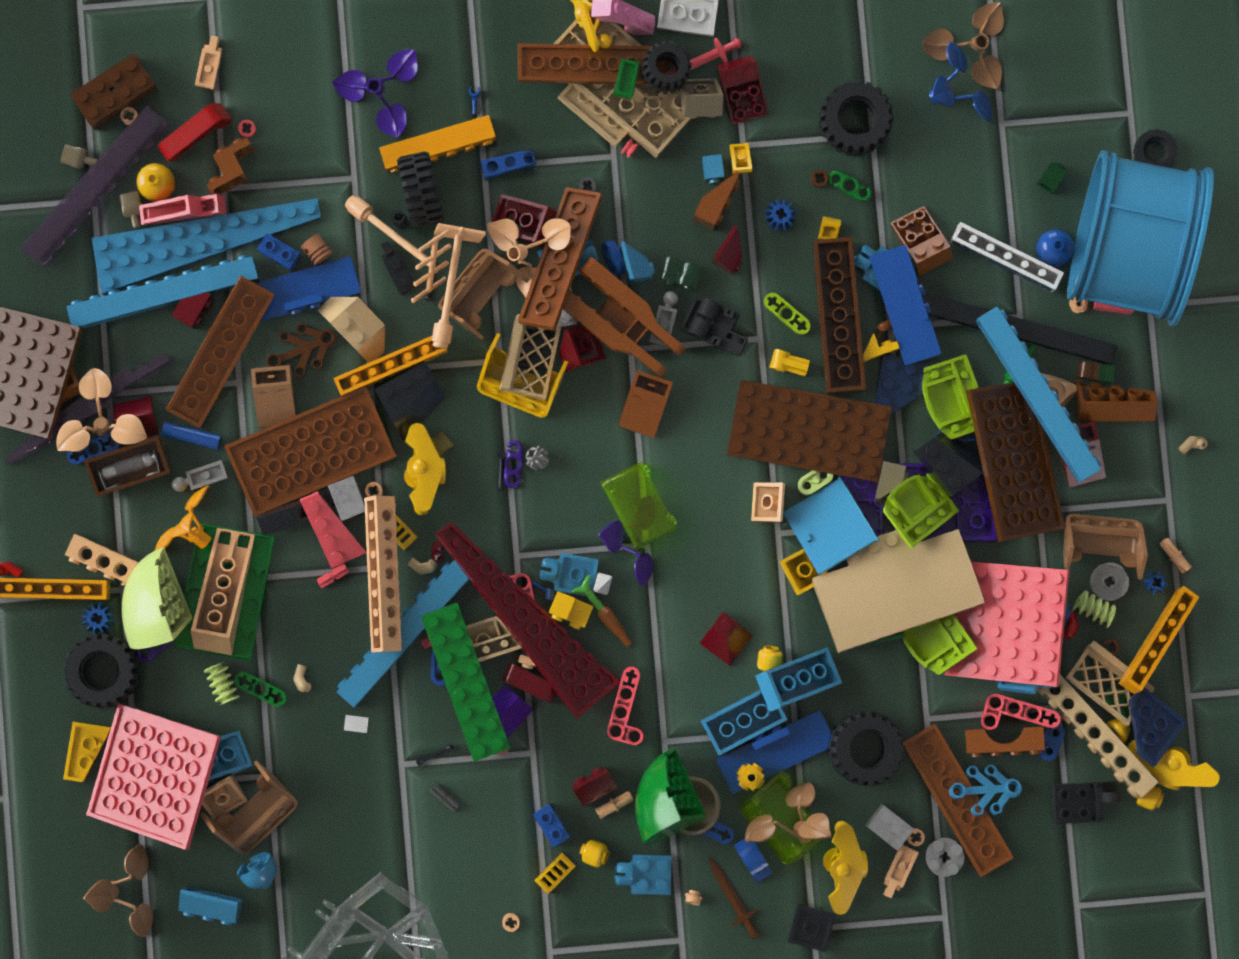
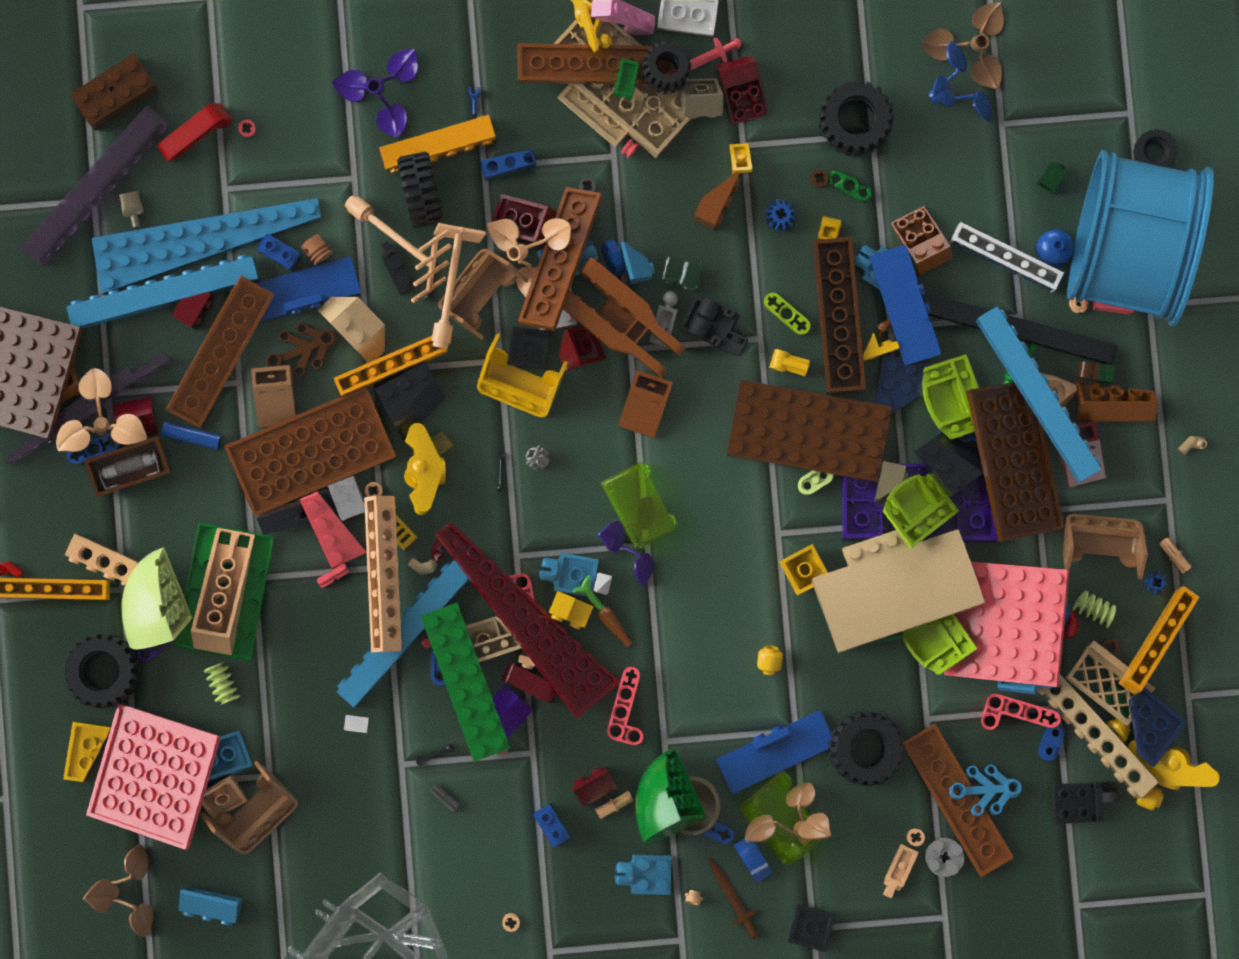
dark tan piece [60,144,98,169] -> none
blue gear [82,602,115,635] -> none
light nougat bush [120,107,139,126] -> none
yellow cylinder [136,163,175,202] -> none
coral slope [139,194,227,225] -> none
light orange plant [155,485,211,551] -> none
light grey plate [172,460,228,492] -> none
light nougat hinge [195,36,222,90] -> none
dark orange bracket [206,137,255,194] -> none
green beam [234,672,287,707] -> none
dark azure cylinder [237,852,277,889] -> none
tan arm [293,664,311,692] -> none
black pin [392,211,408,229] -> none
tan fence [499,314,561,400] -> none
dark purple piece [504,440,523,488] -> none
blue hand [532,581,556,601] -> none
yellow slope [534,852,575,894] -> none
yellow head [580,839,610,868] -> none
dark red slope [699,612,753,666] -> none
dark azure brick [700,689,788,755] -> none
dark azure brick [702,154,724,184] -> none
dark red slope [712,225,743,275] -> none
yellow brick [736,763,765,791] -> none
light nougat slope [751,483,785,523] -> none
dark azure brick [755,647,842,712] -> none
dark azure piece [783,476,879,575] -> none
yellow piece [823,820,868,915] -> none
flat silver piece [865,804,914,851] -> none
dark orange arch [965,726,1045,757] -> none
light grey plate [1090,562,1129,601] -> none

